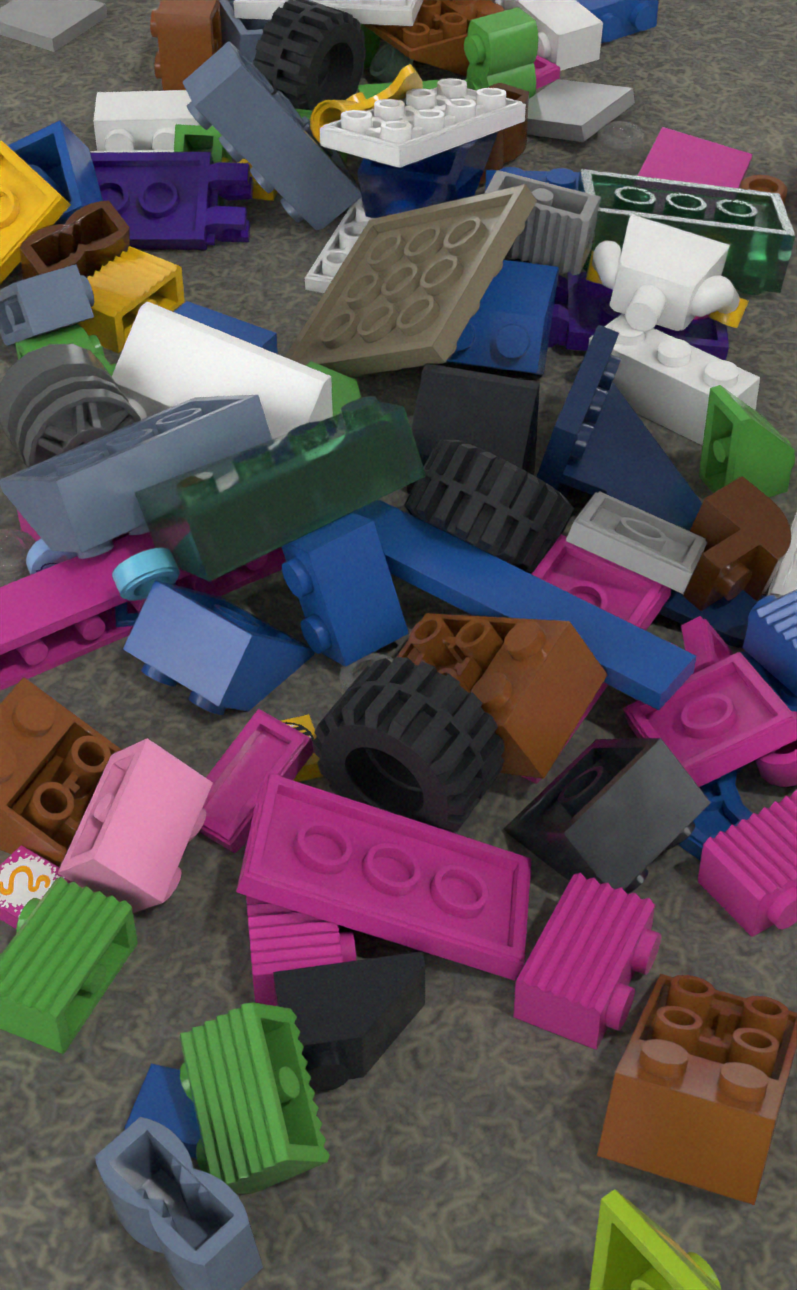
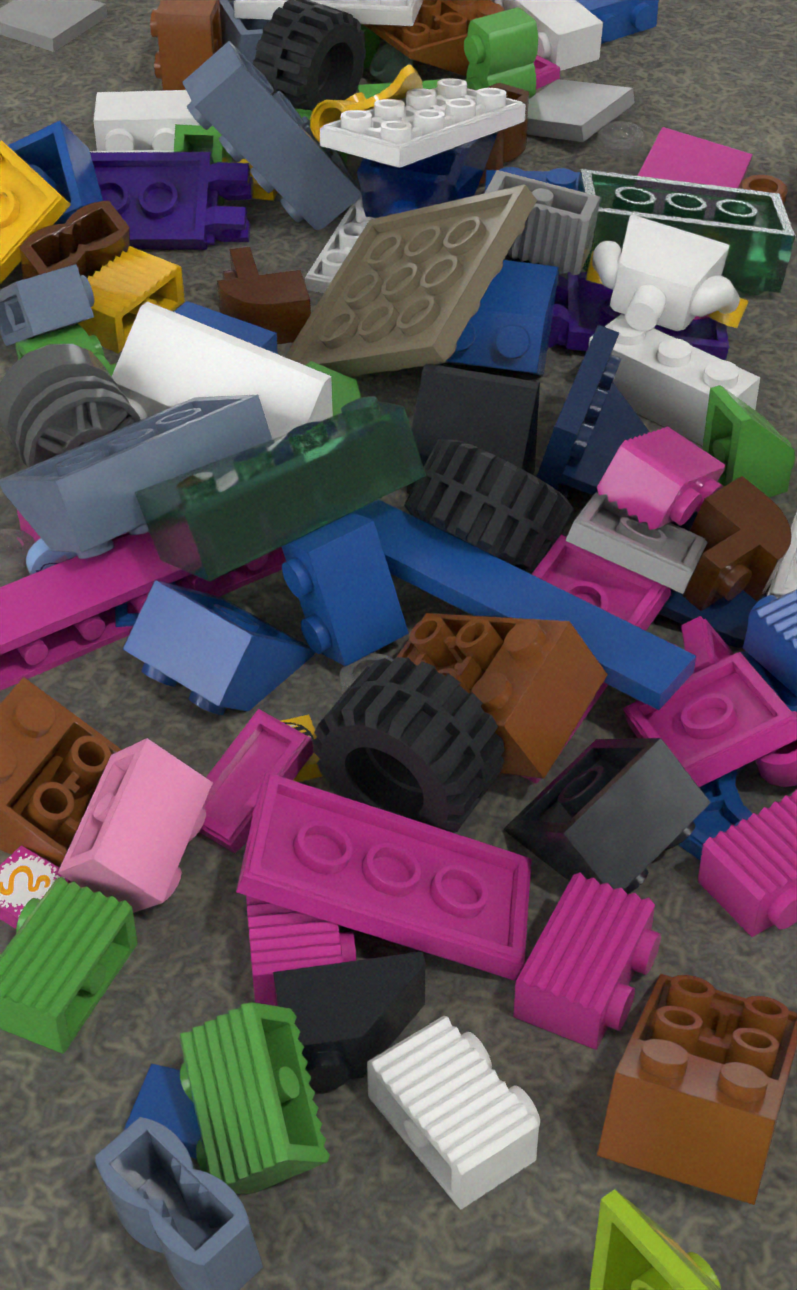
medium azure tile [112,548,180,601] -> none
none -> reddish brown brick [217,247,311,344]
none -> white brick [367,1016,540,1209]
none -> dark pink brick [597,426,726,530]

